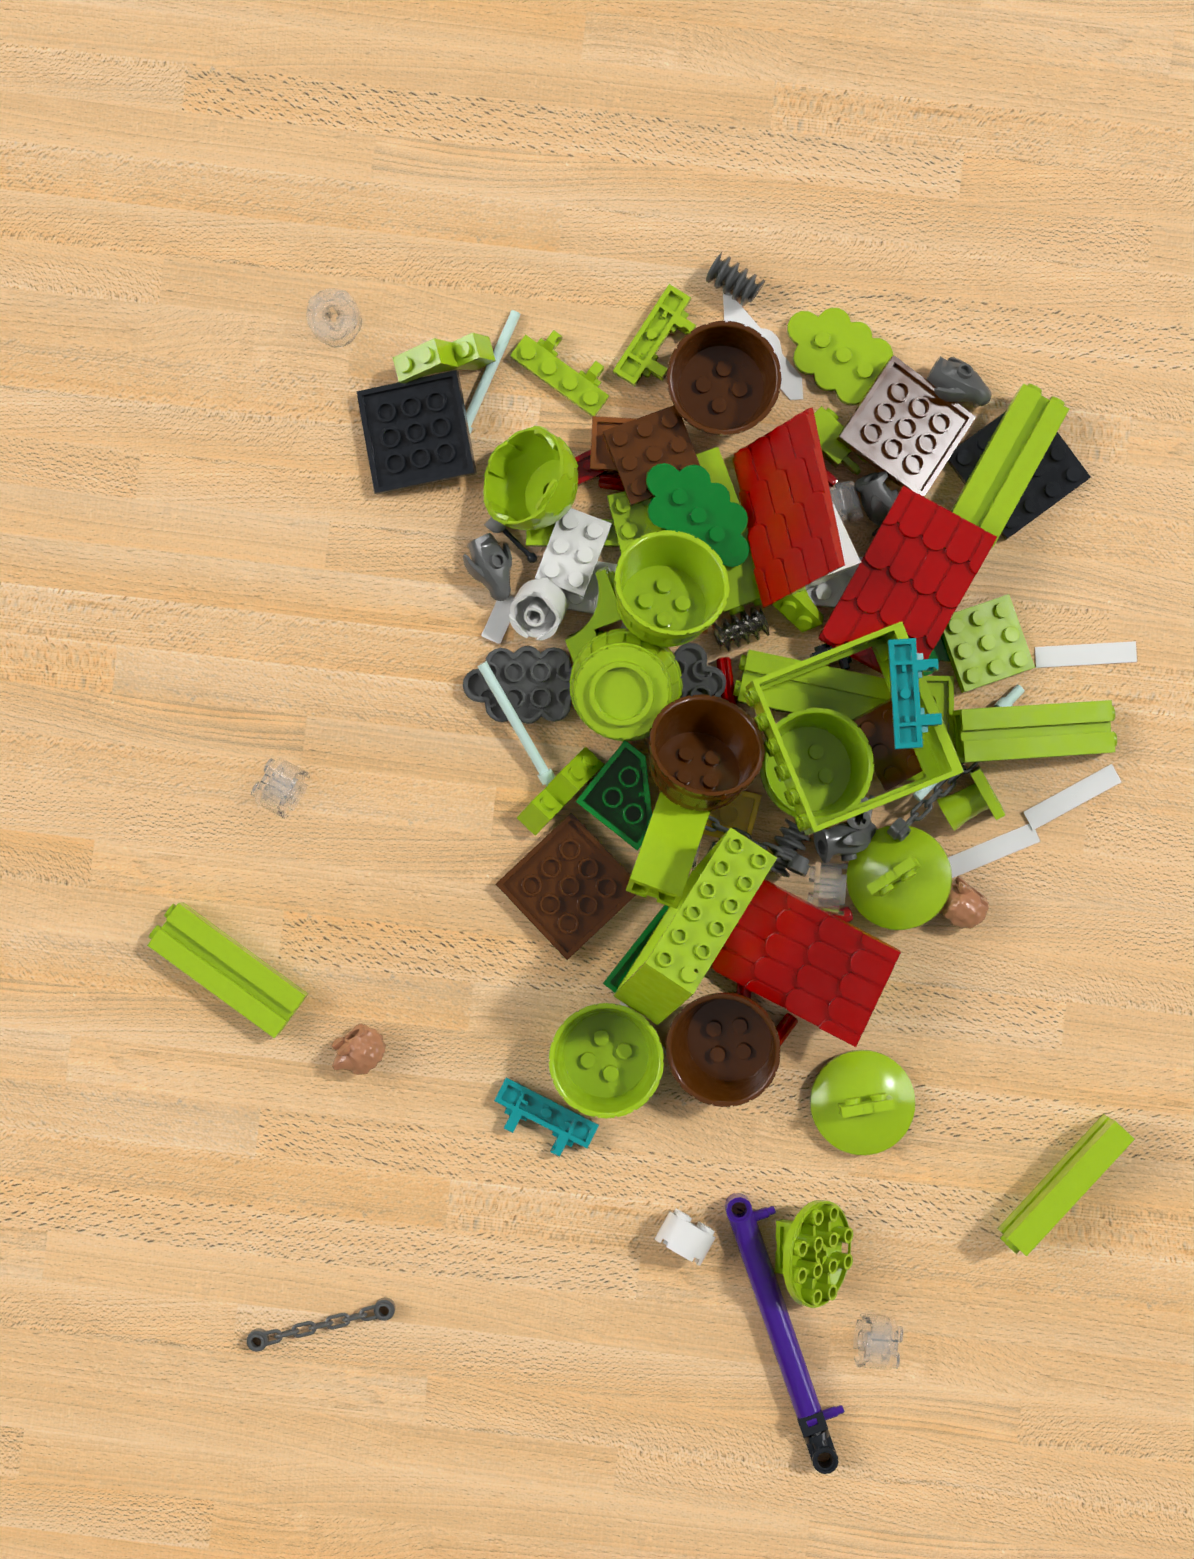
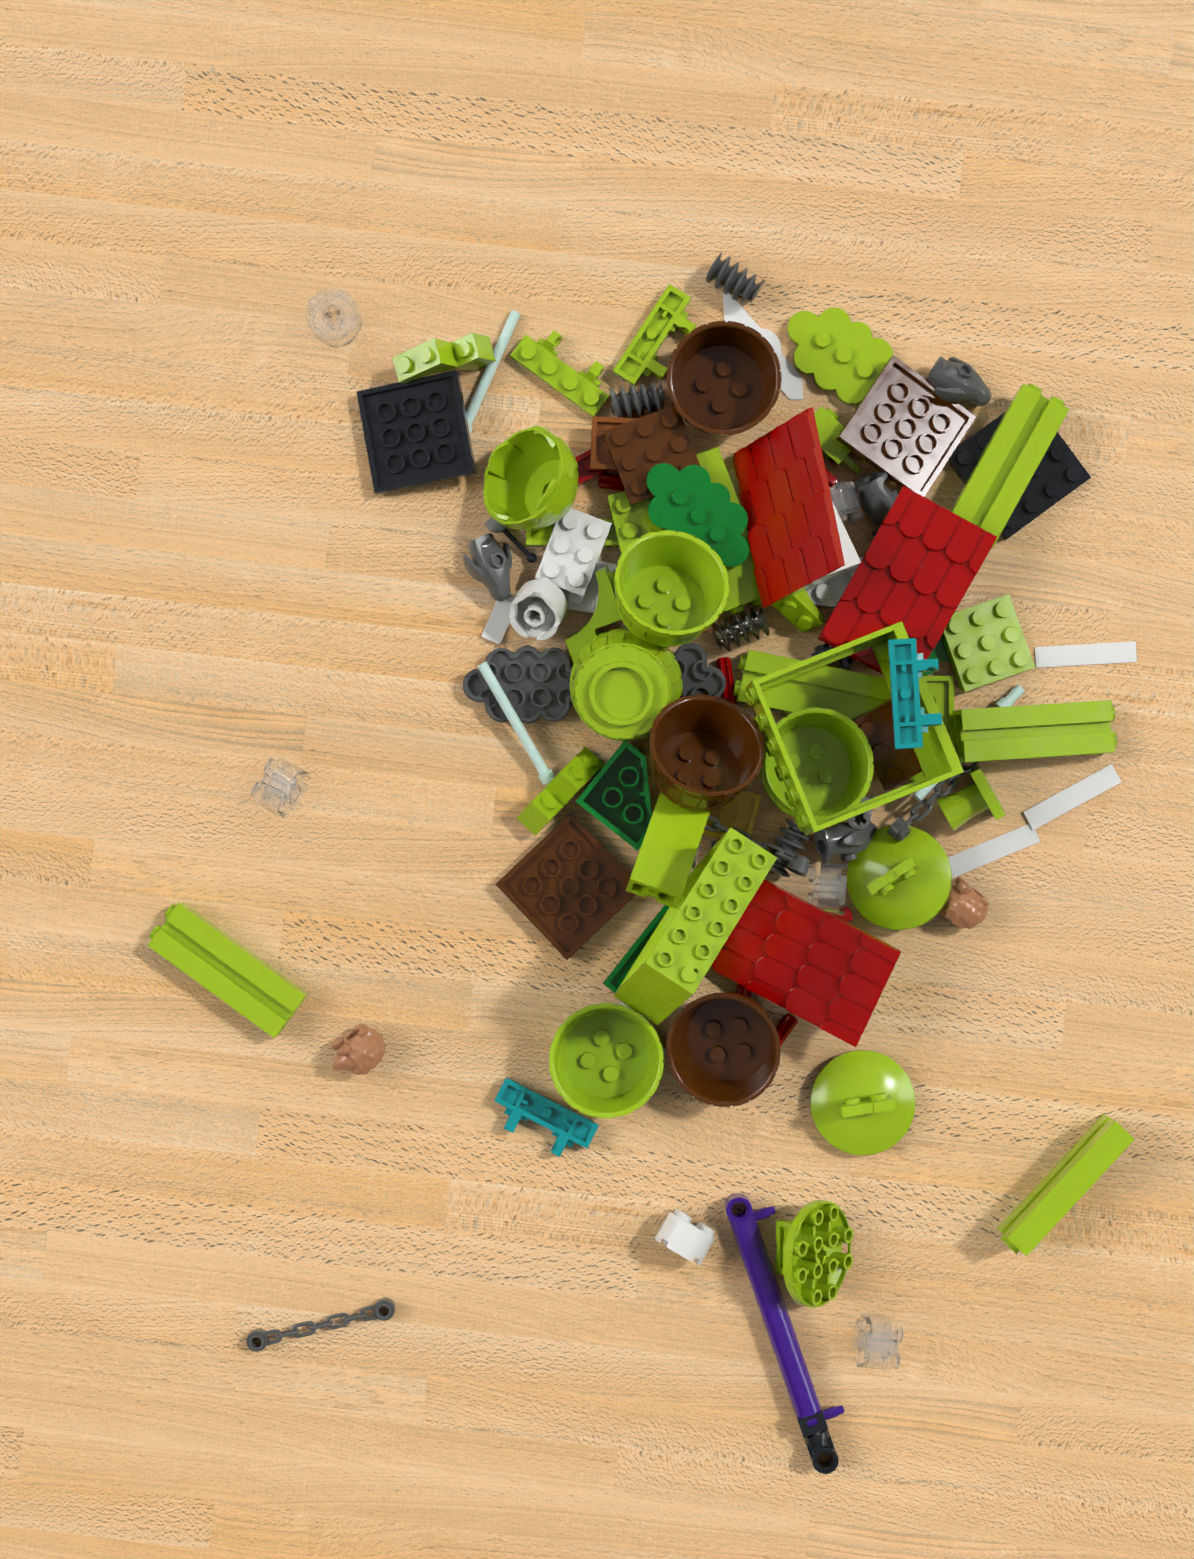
none -> dark grey piece [609,382,664,418]

